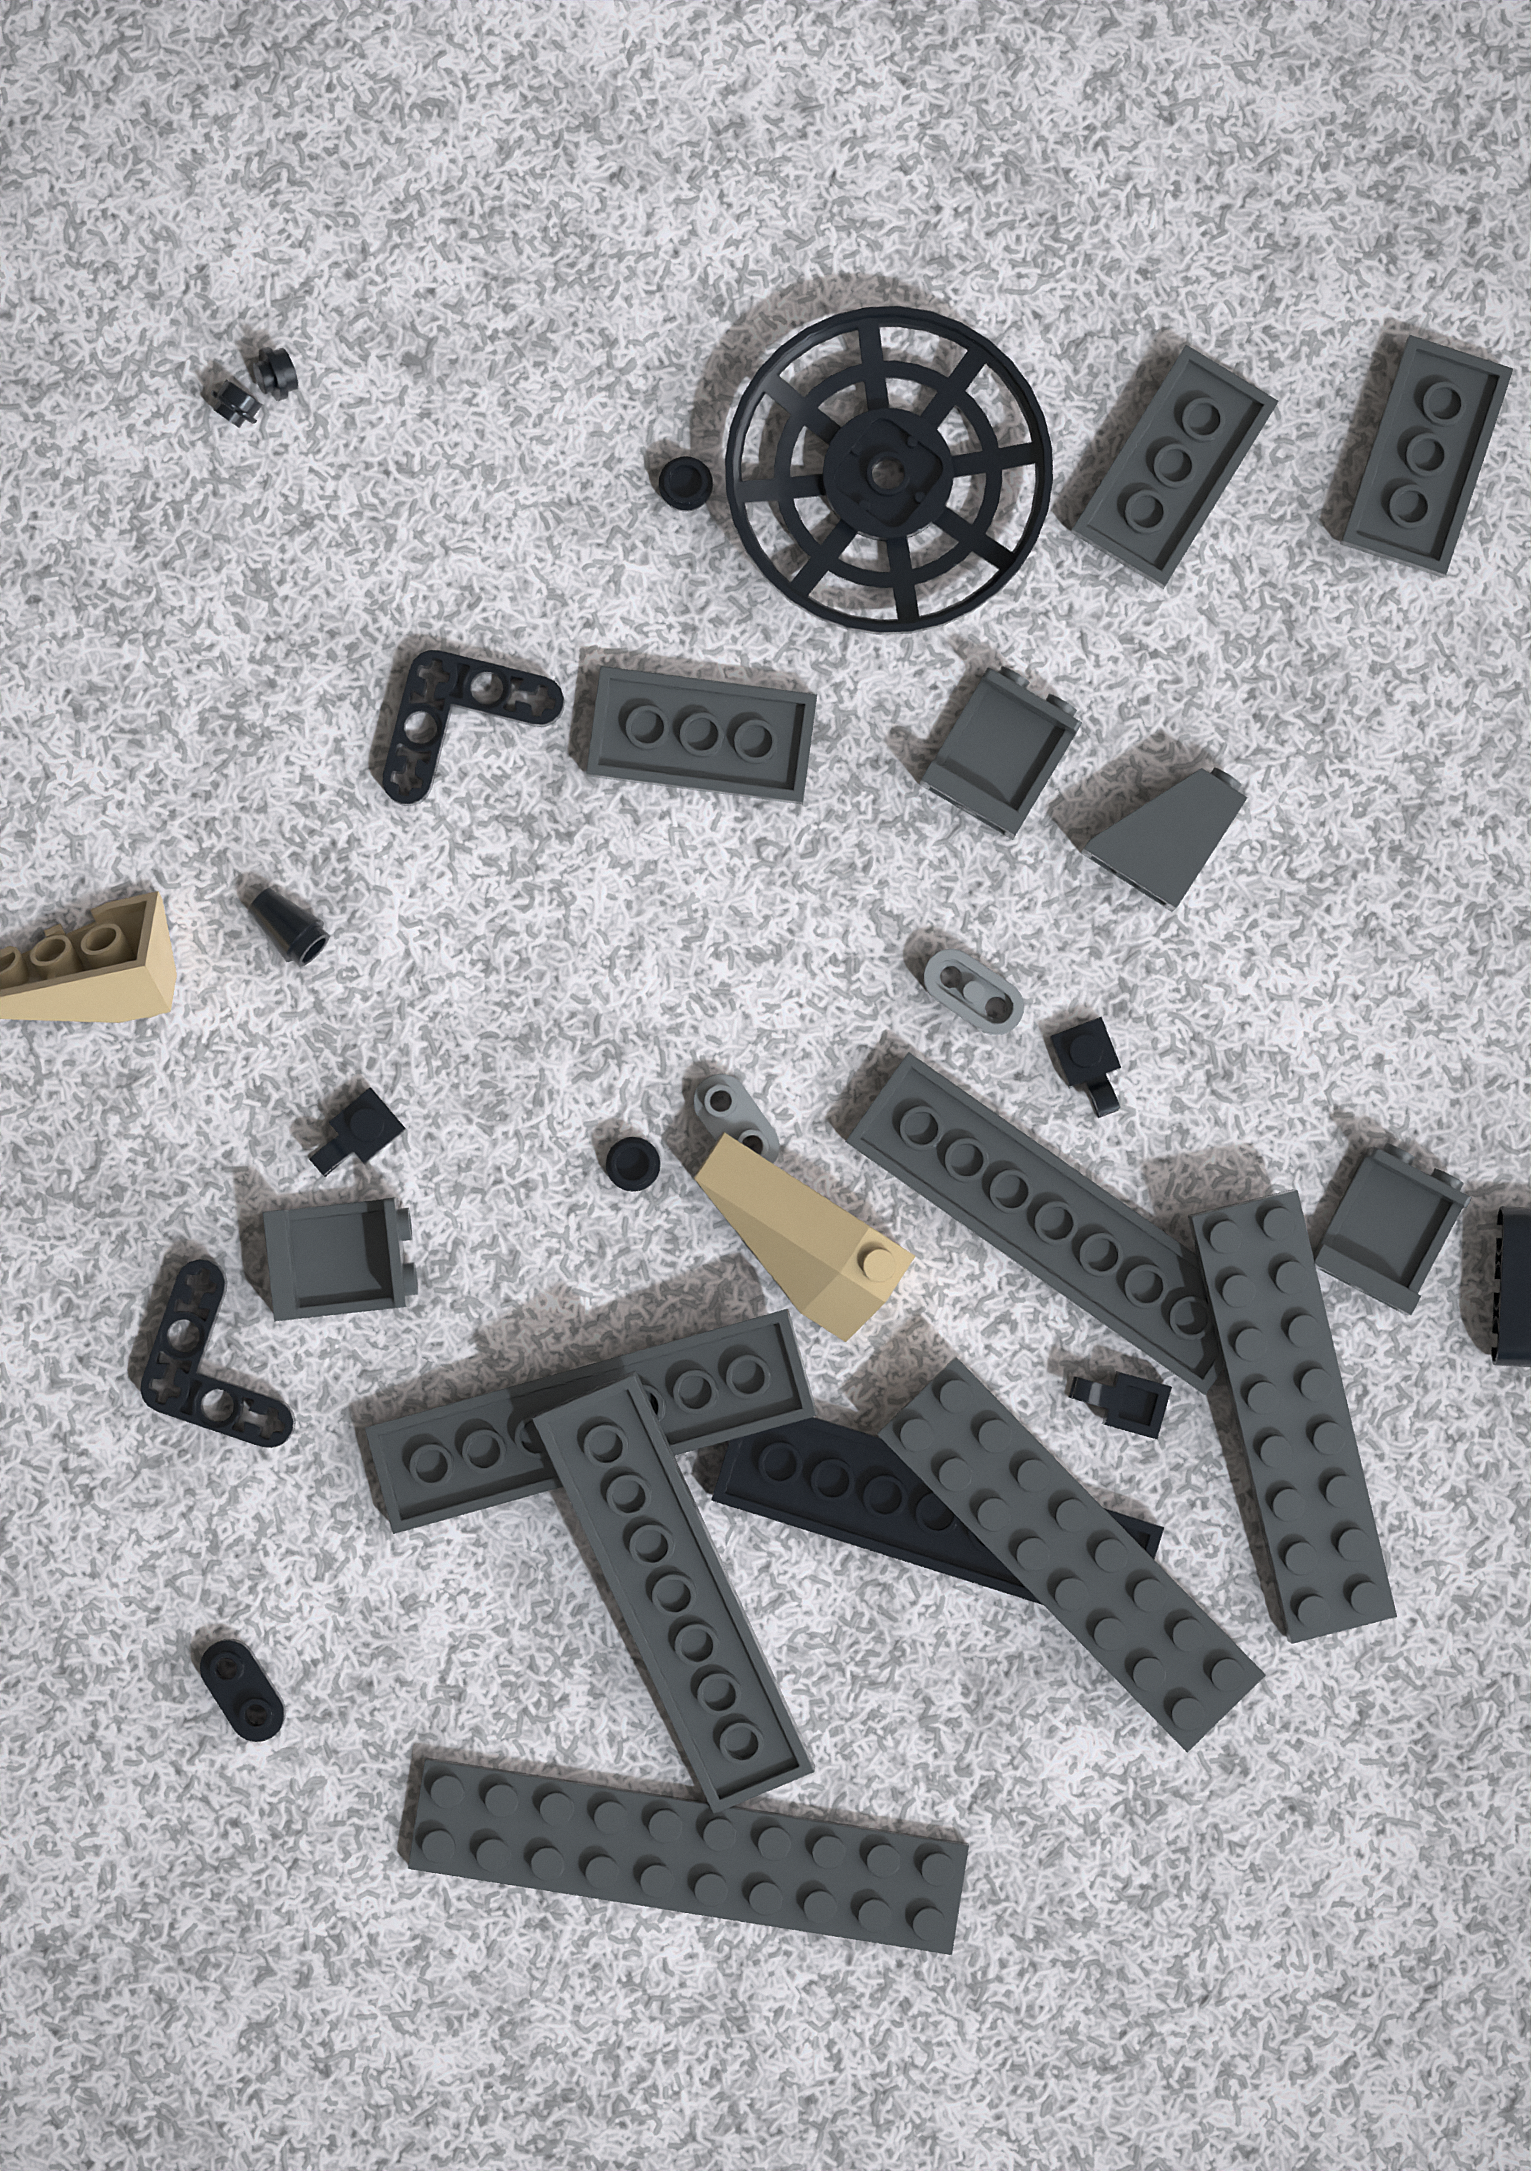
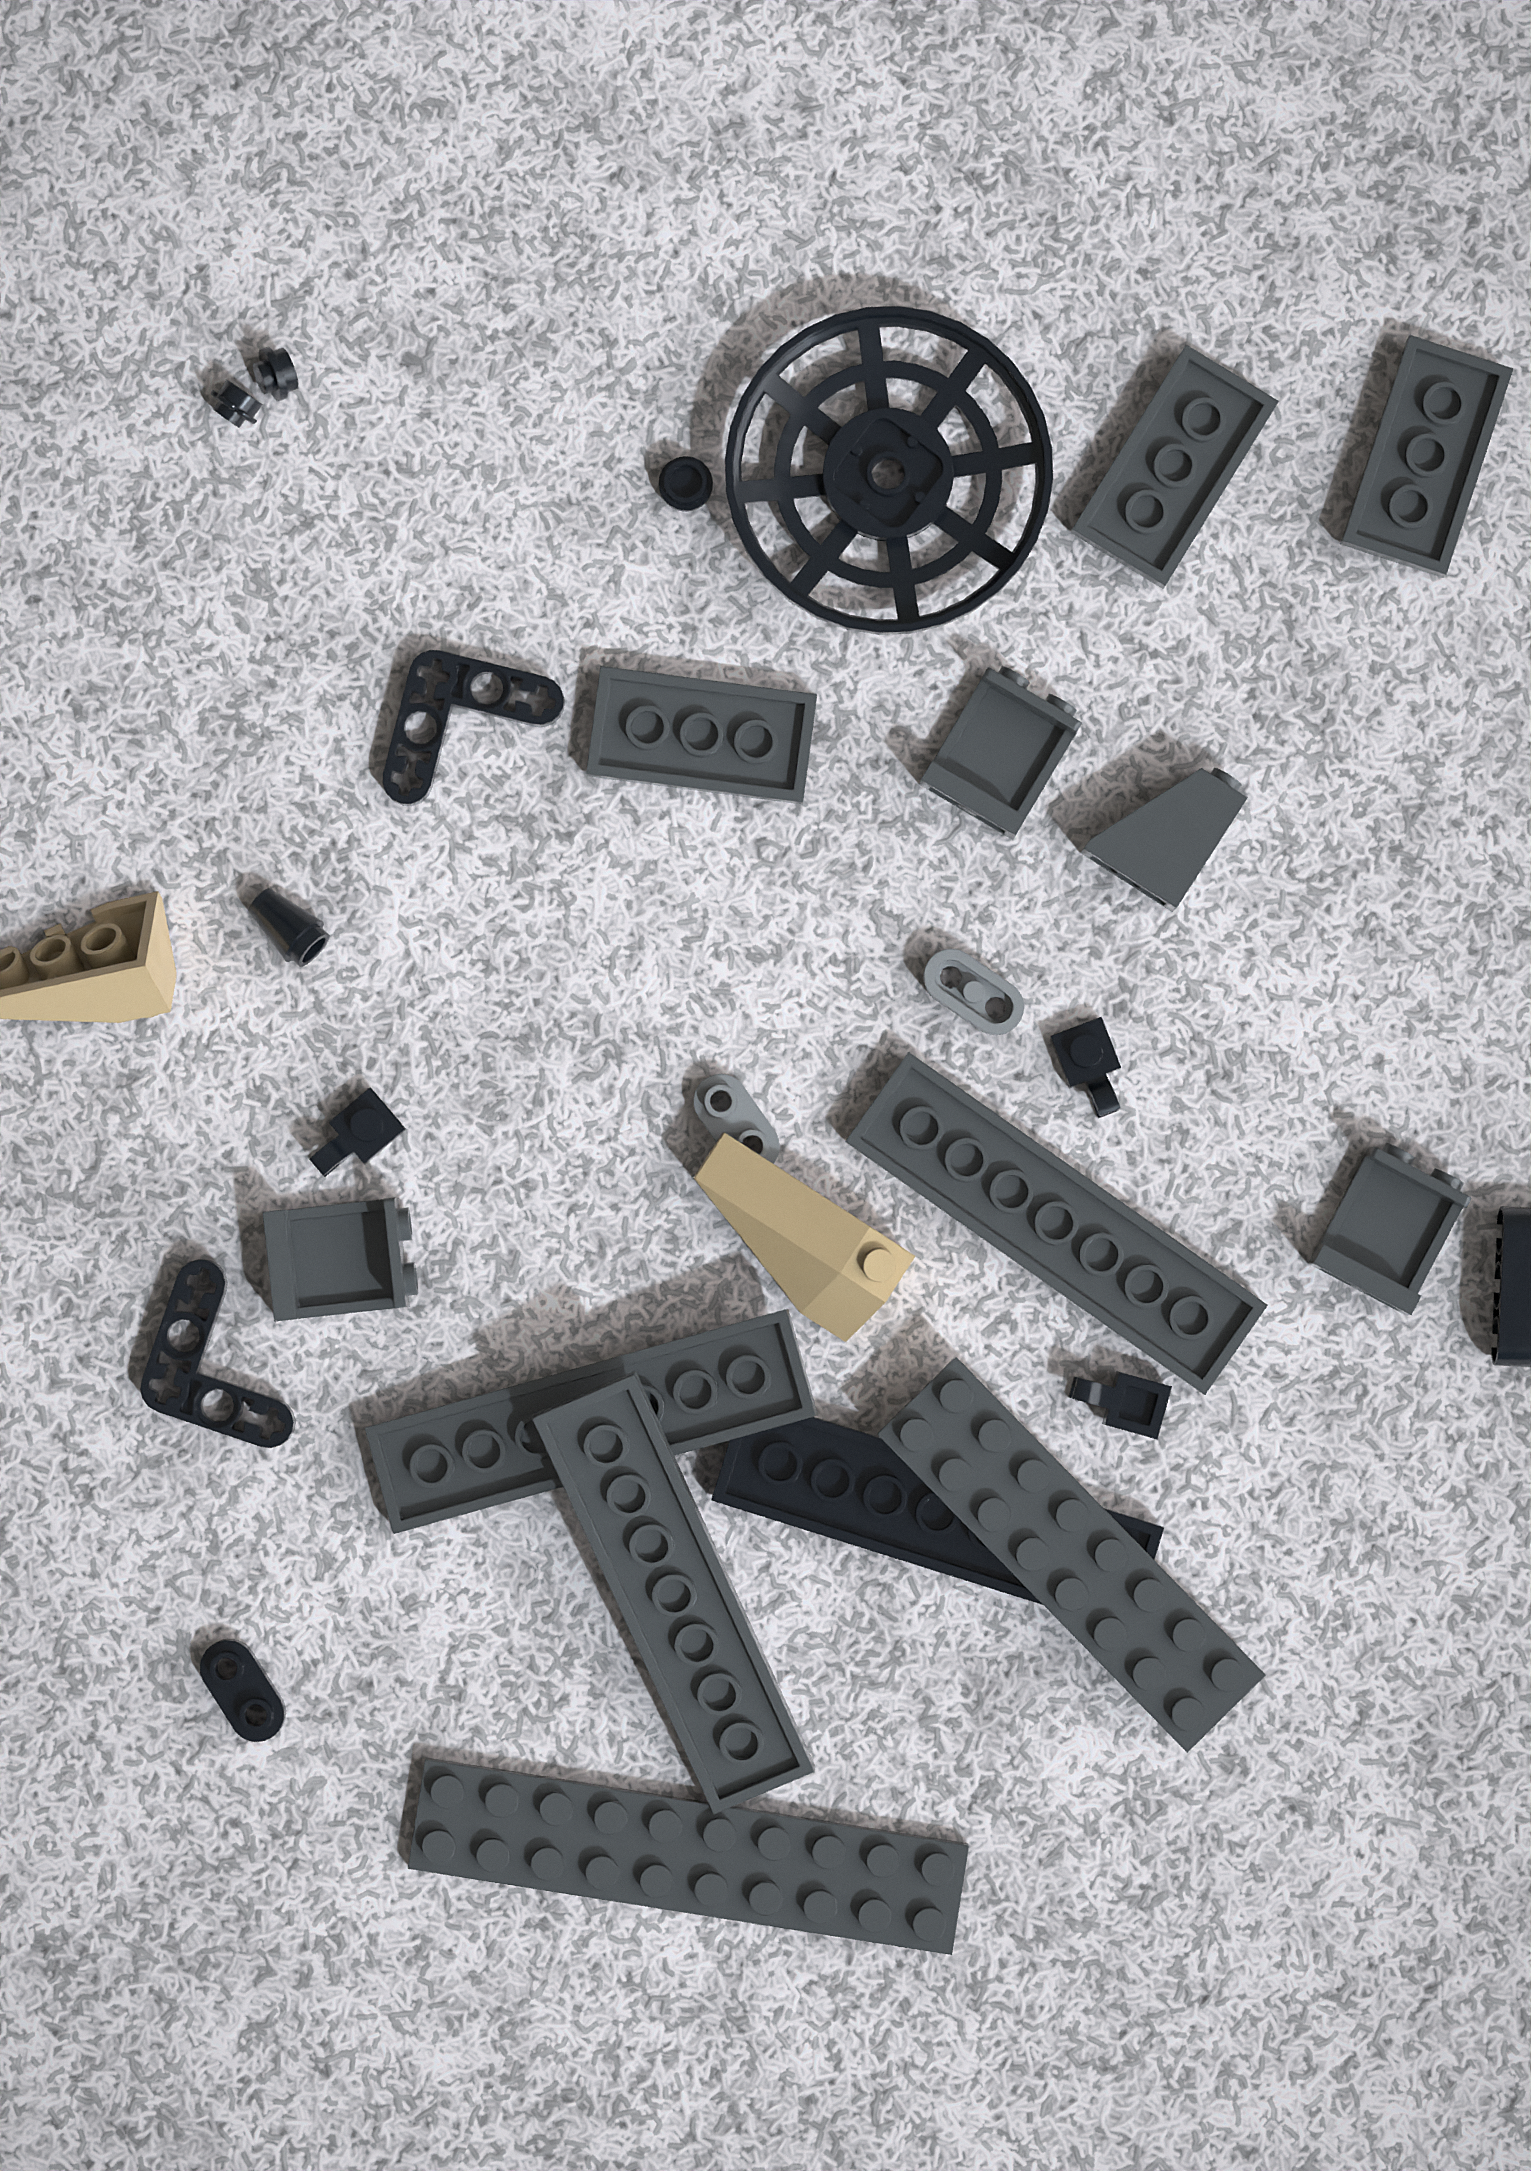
black plate [606,1137,661,1192] -> none
dark grey plate [1188,1189,1397,1644] -> none

